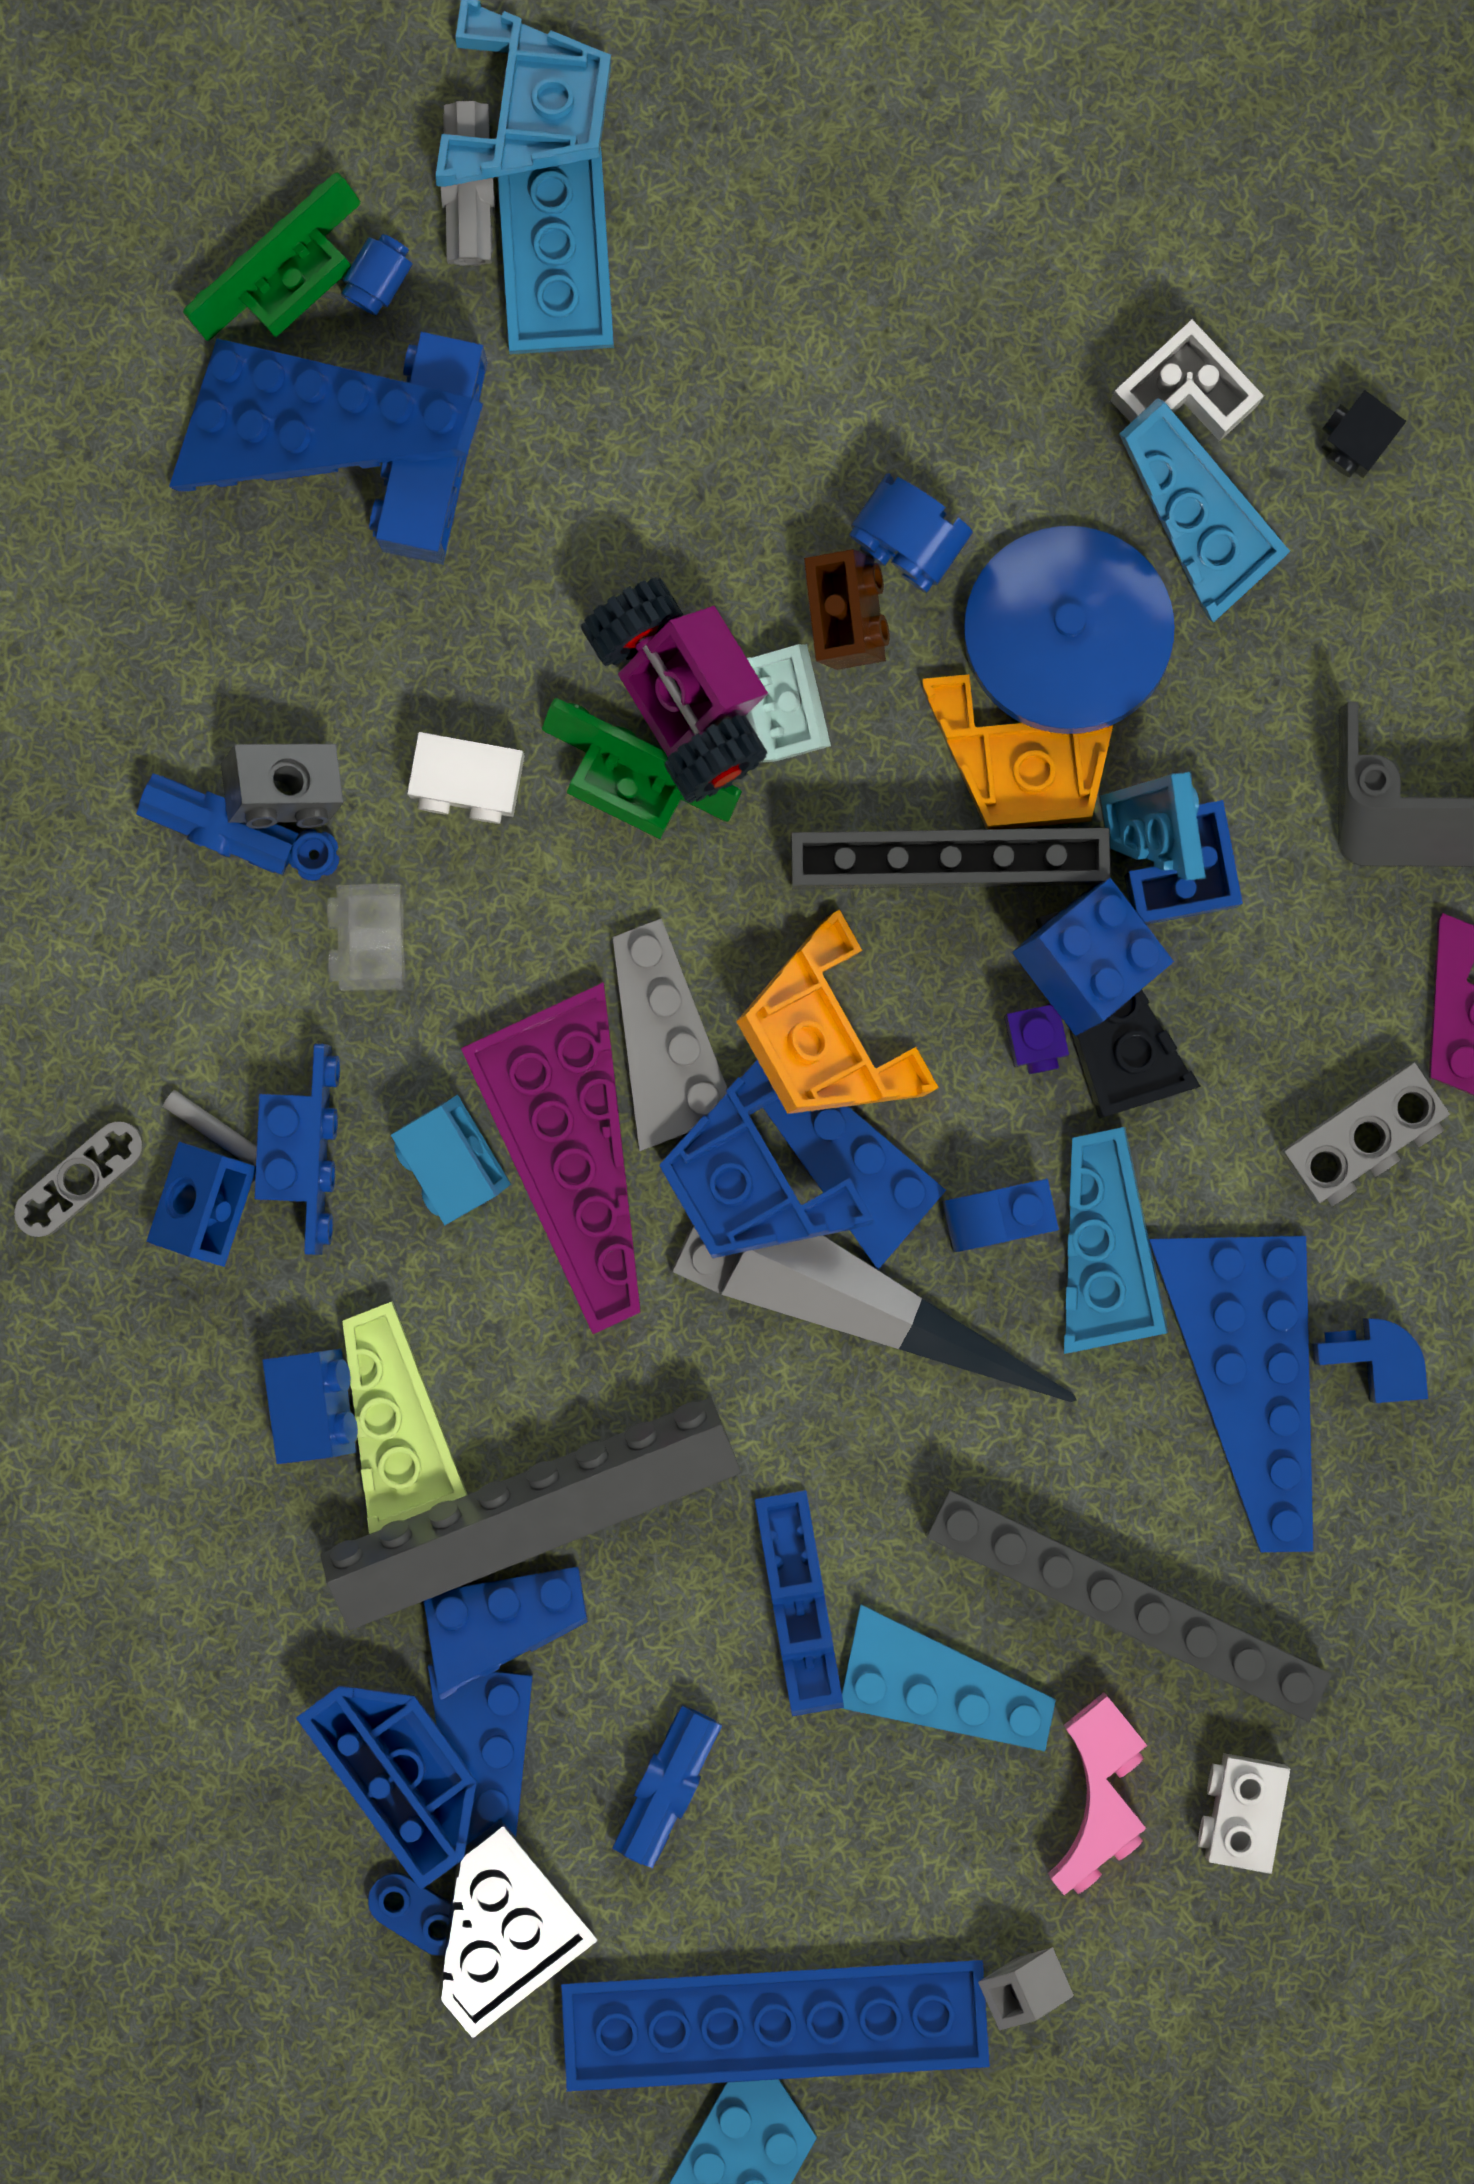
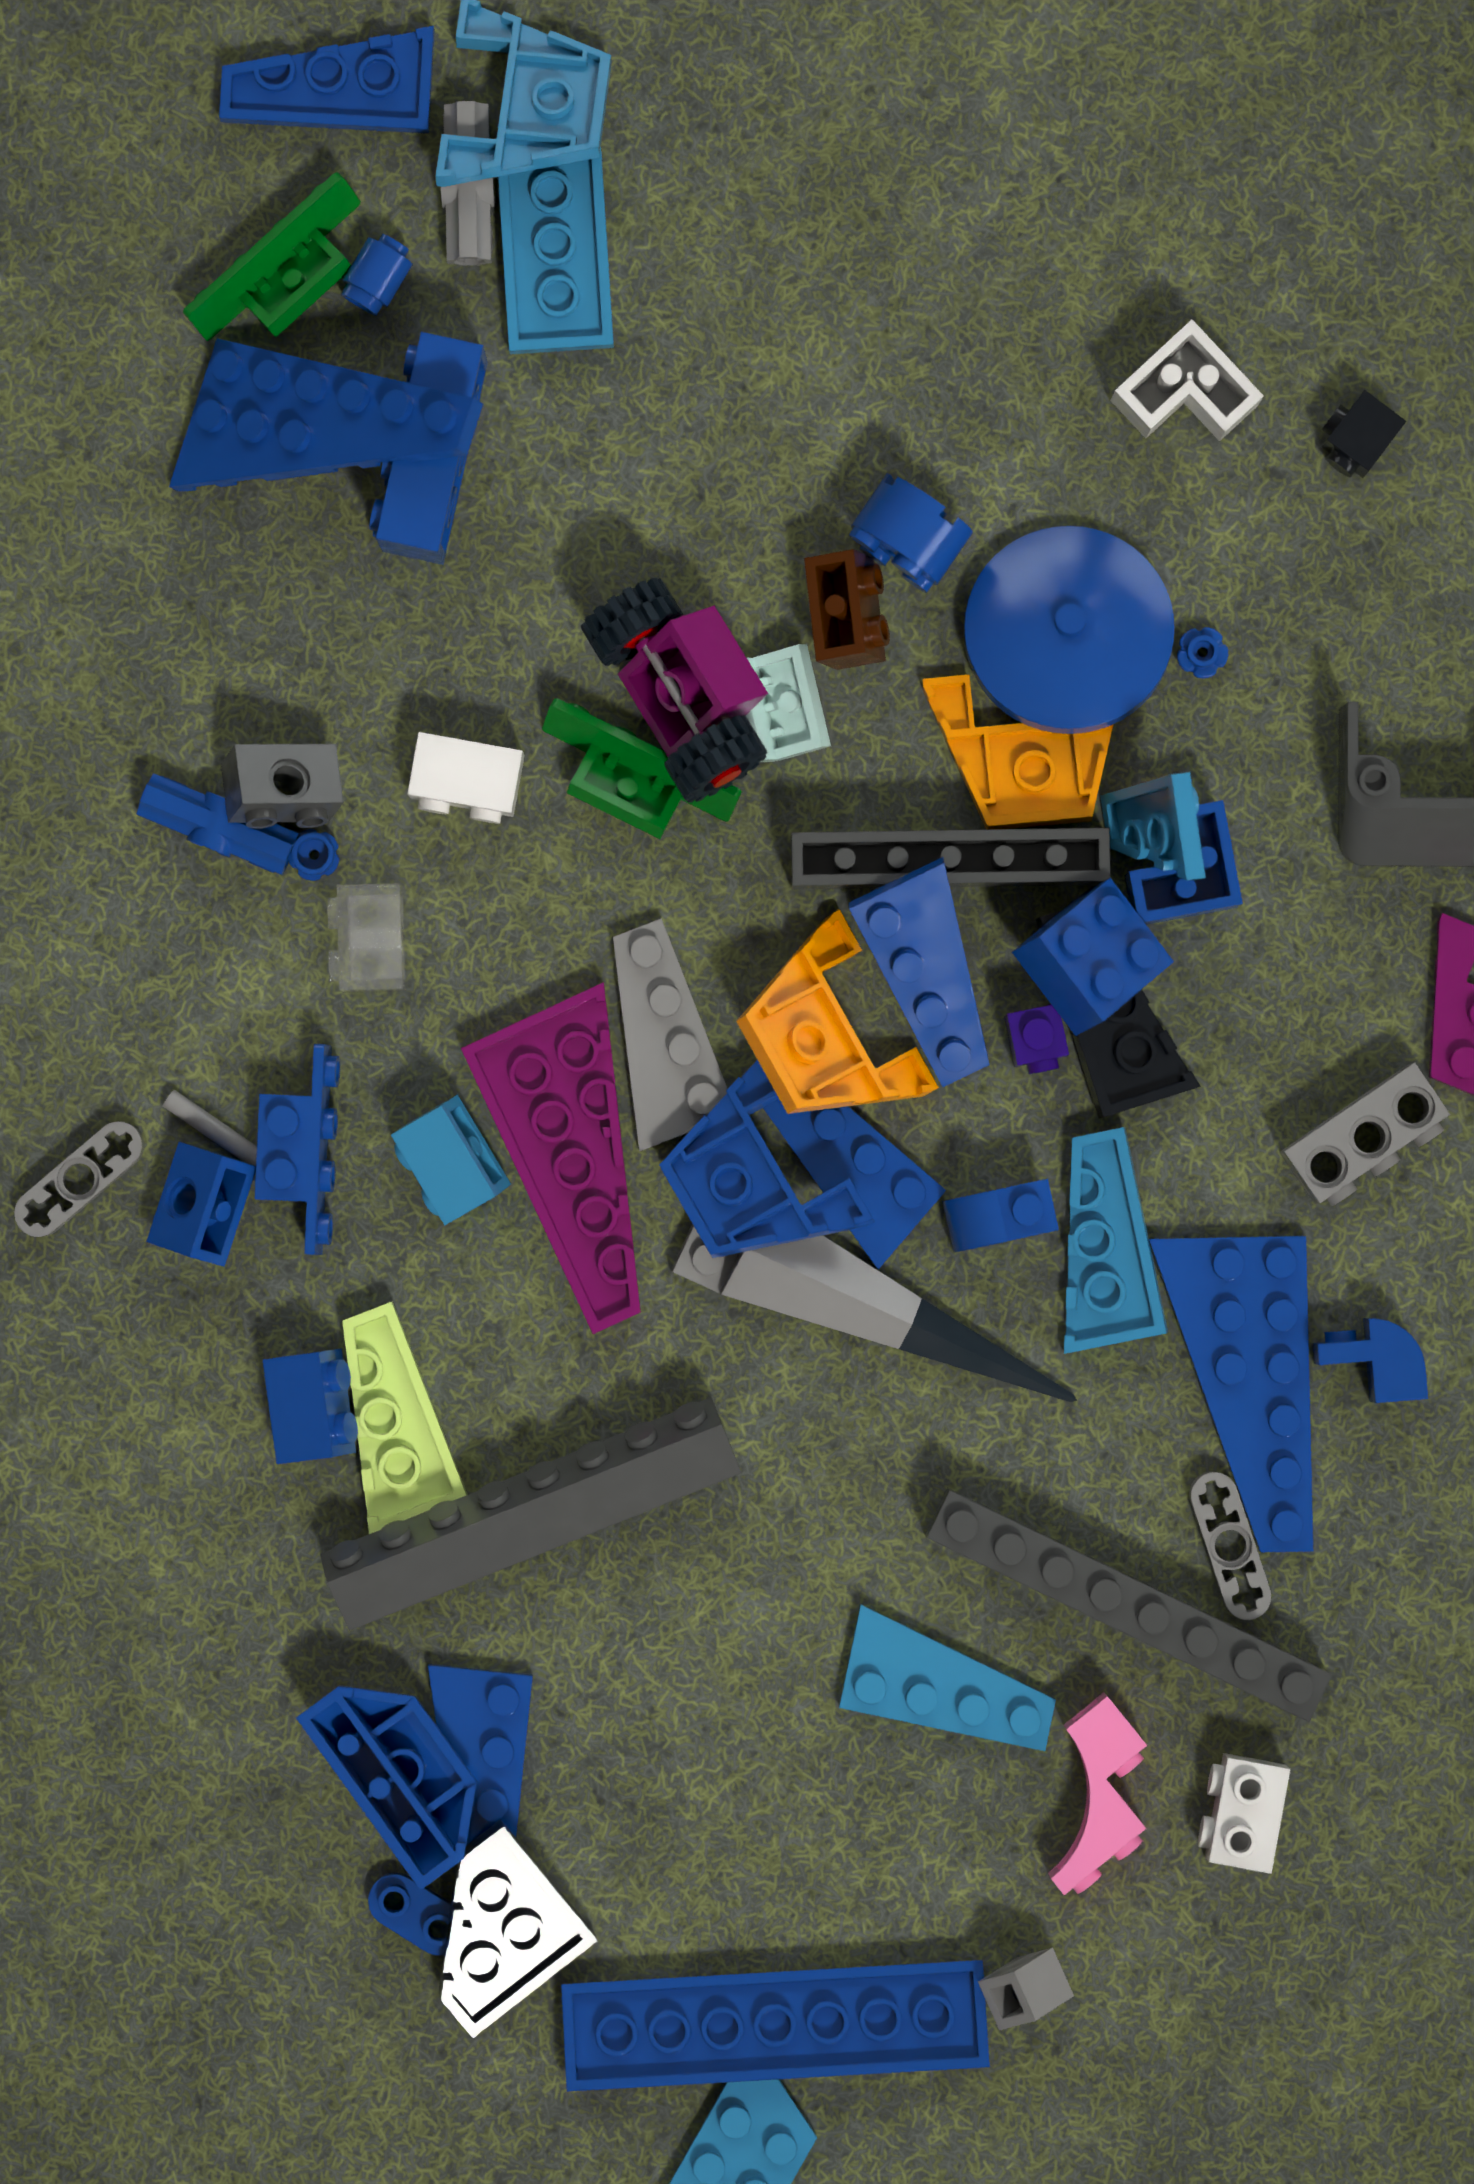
blue wing [424,1567,588,1700] -> none
blue piece [612,1705,722,1868] -> none
blue slope [755,1490,844,1716] -> none
dark azure wing [1119,398,1291,623] -> none
none -> blue wing [219,26,435,134]
none -> blue wing [849,857,990,1087]
none -> blue plate [1177,627,1229,679]
none -> light grey beam [1189,1471,1271,1620]

